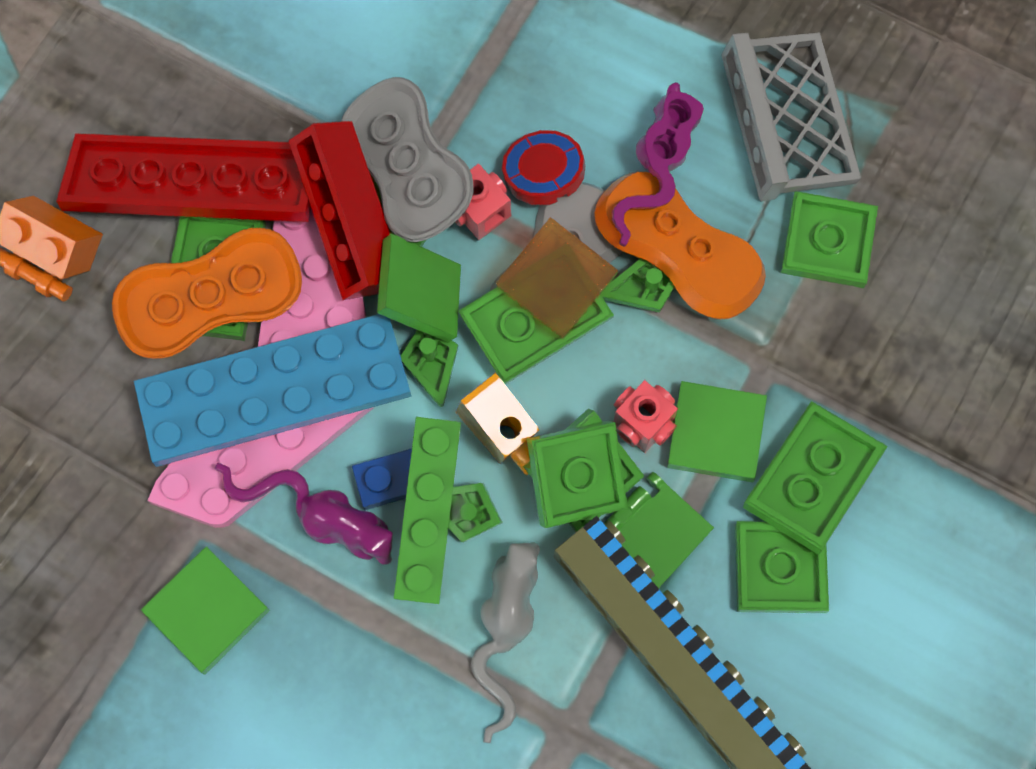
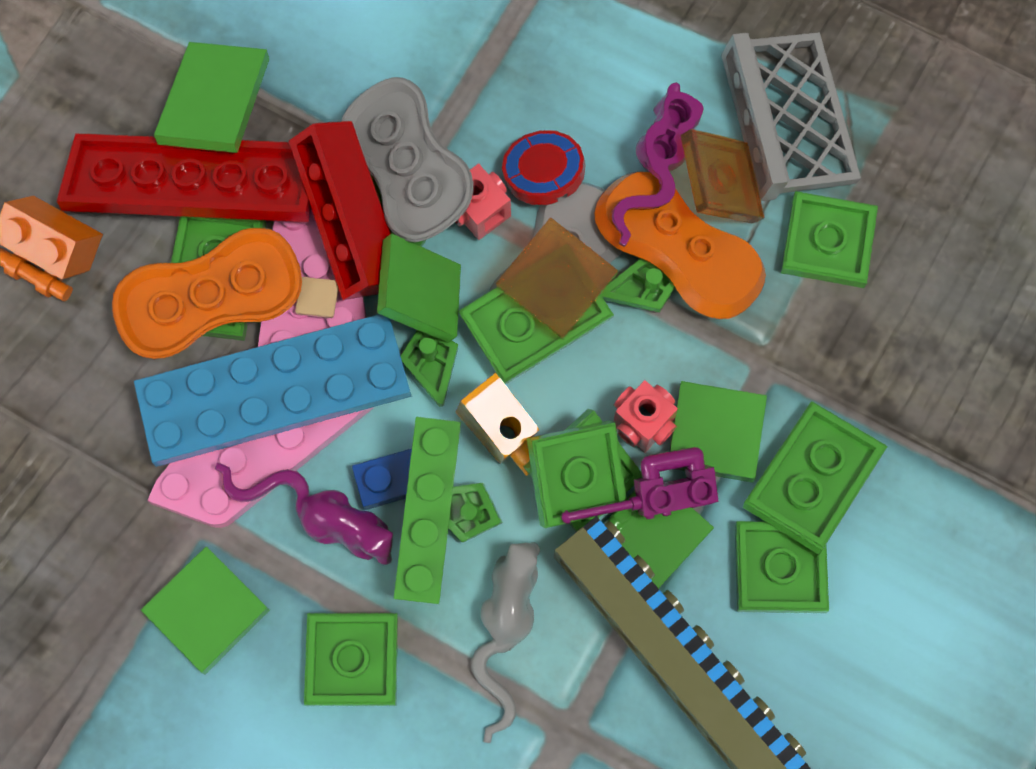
none -> bright green tile [154,42,269,153]
none -> tan piece [295,277,339,318]
none -> bright green tile [304,613,398,706]
none -> magenta piece [561,447,719,524]
none -> clear orange tile [681,129,765,223]

